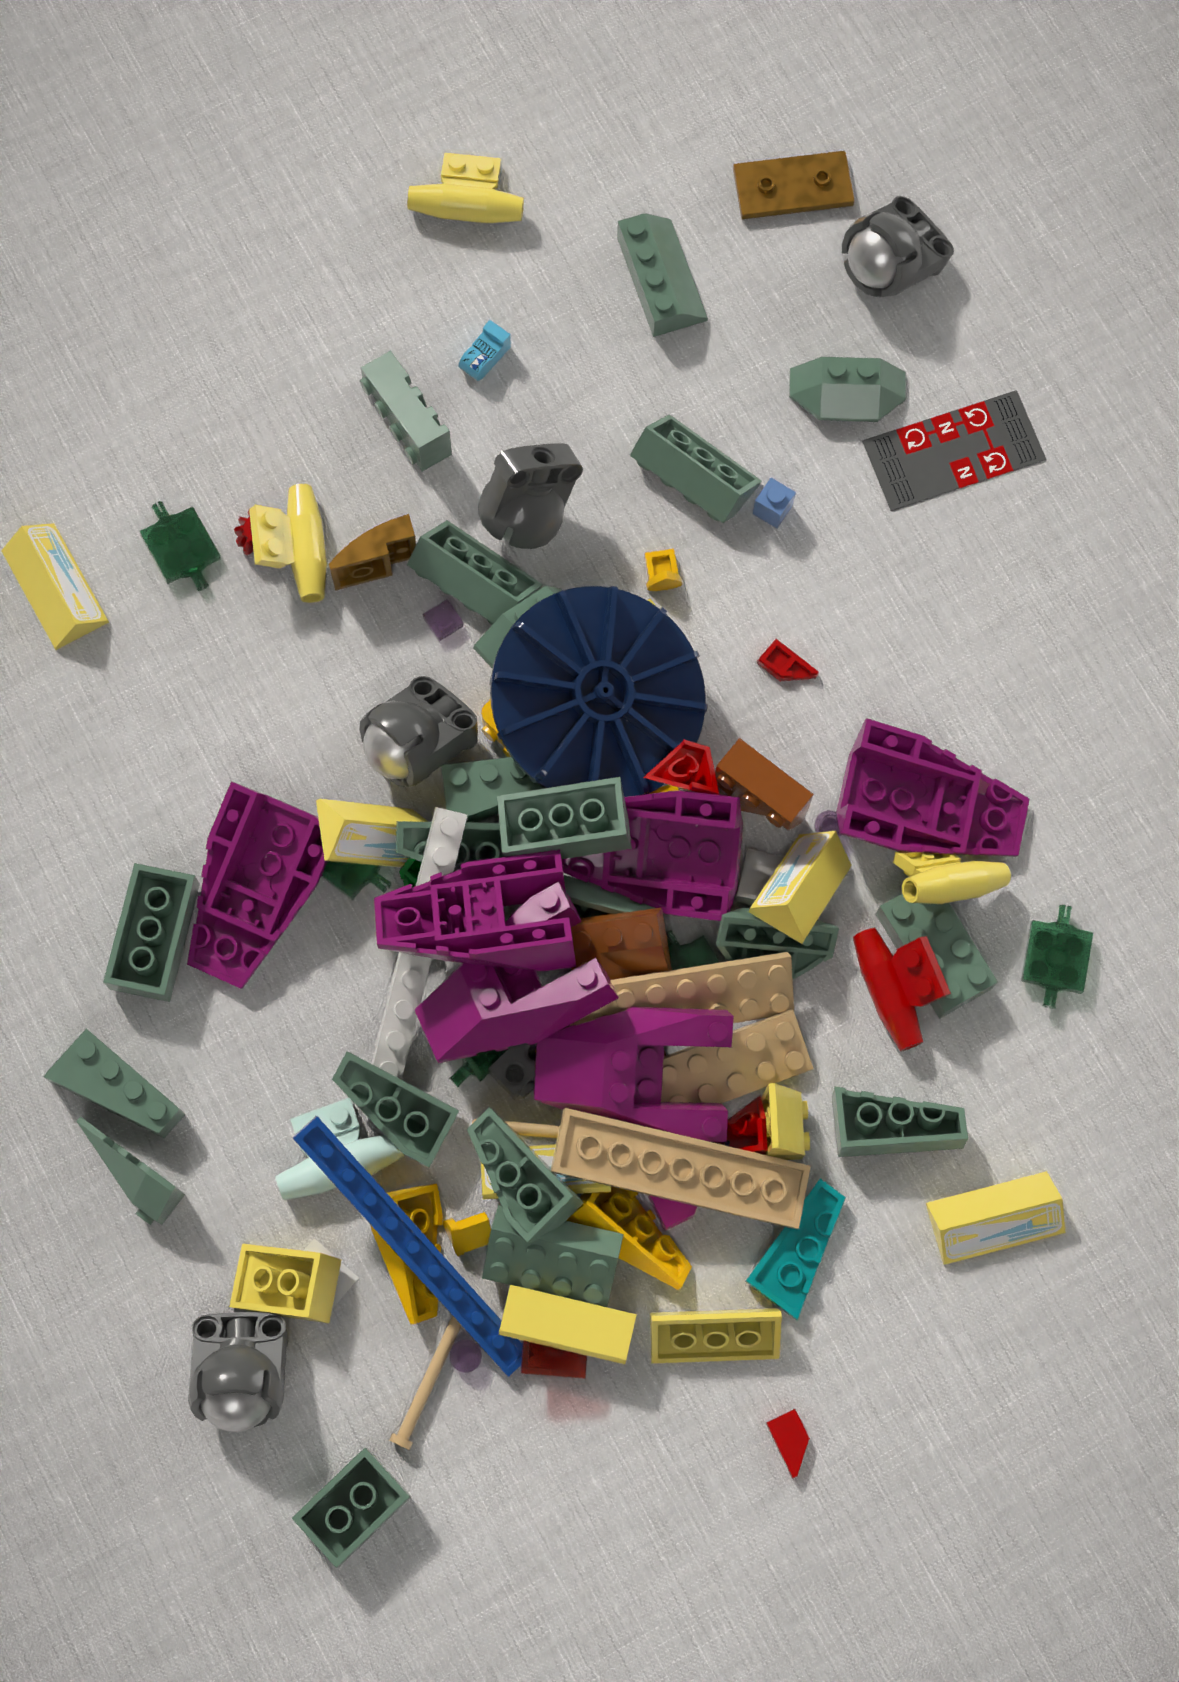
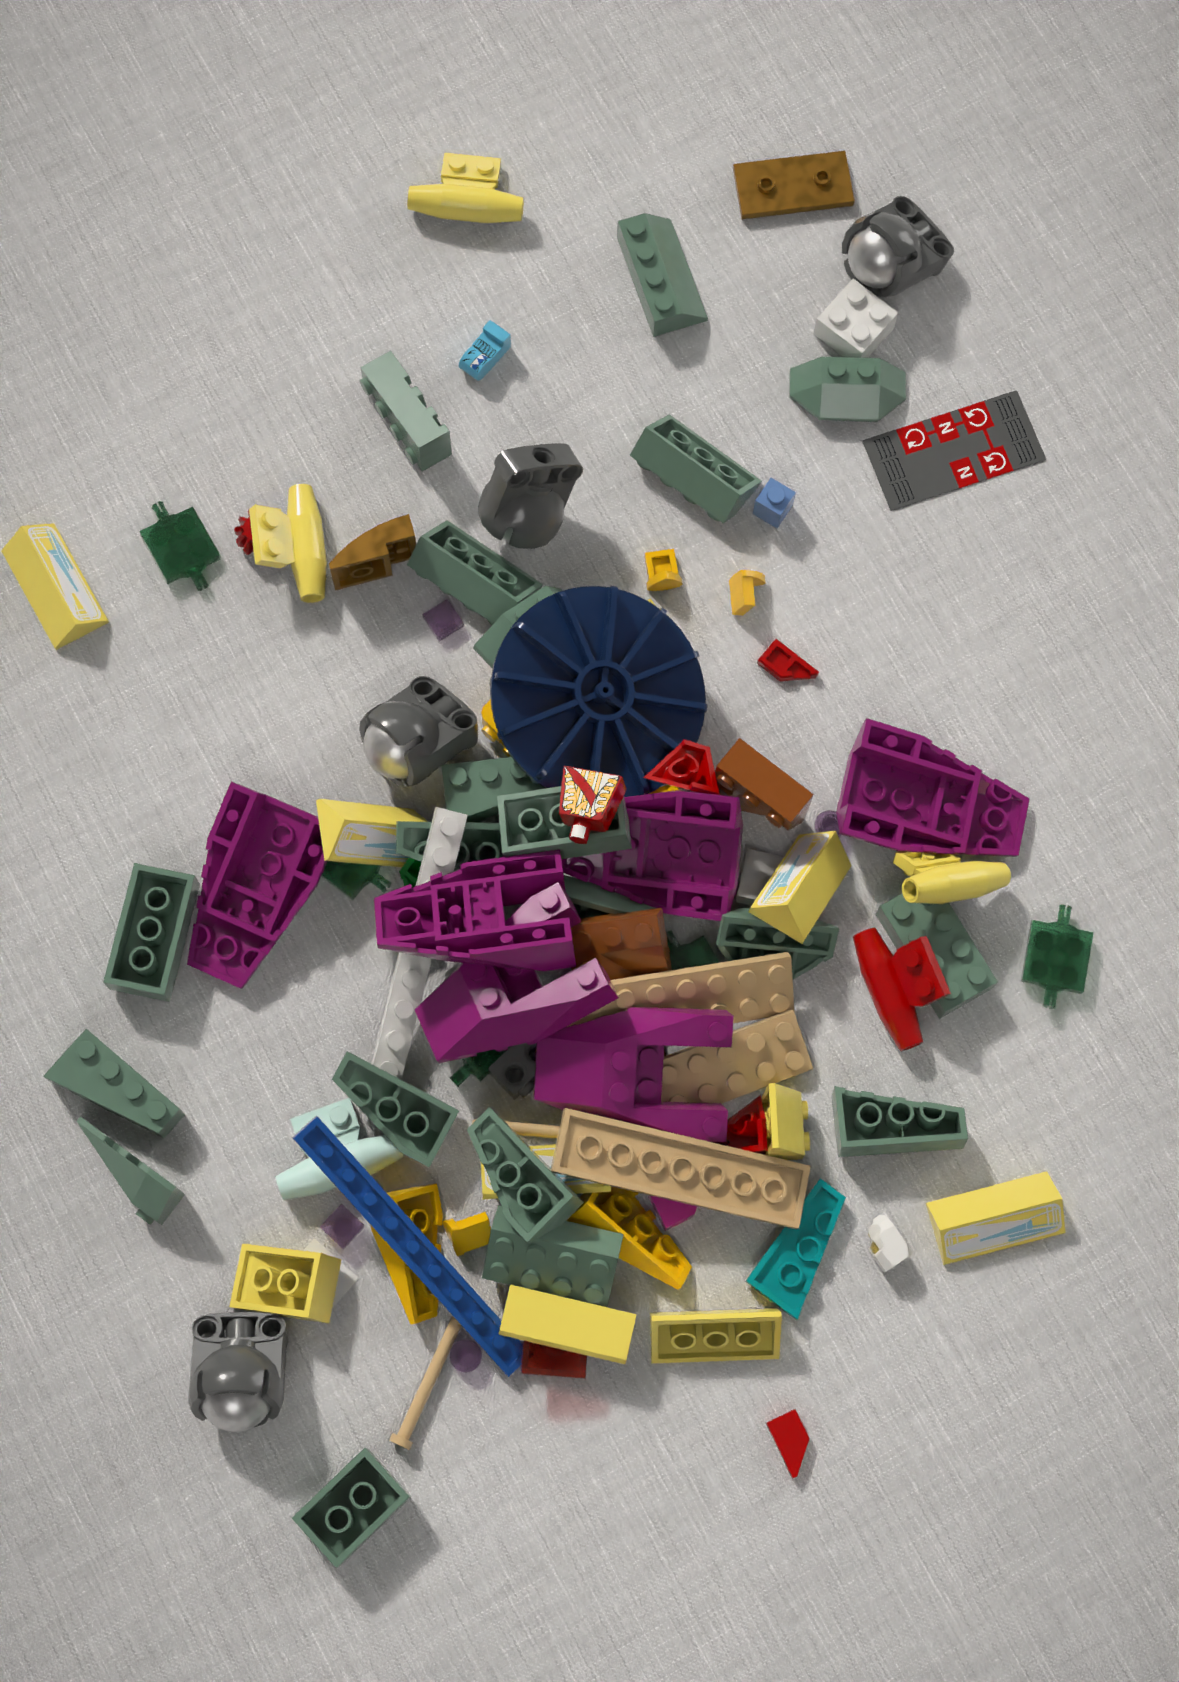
none -> clear purple plate [320,1204,366,1250]
none -> torso [559,766,627,844]
none -> yellow tile [729,570,766,616]
none -> white brick [813,278,898,358]
none -> white rock [868,1215,912,1273]

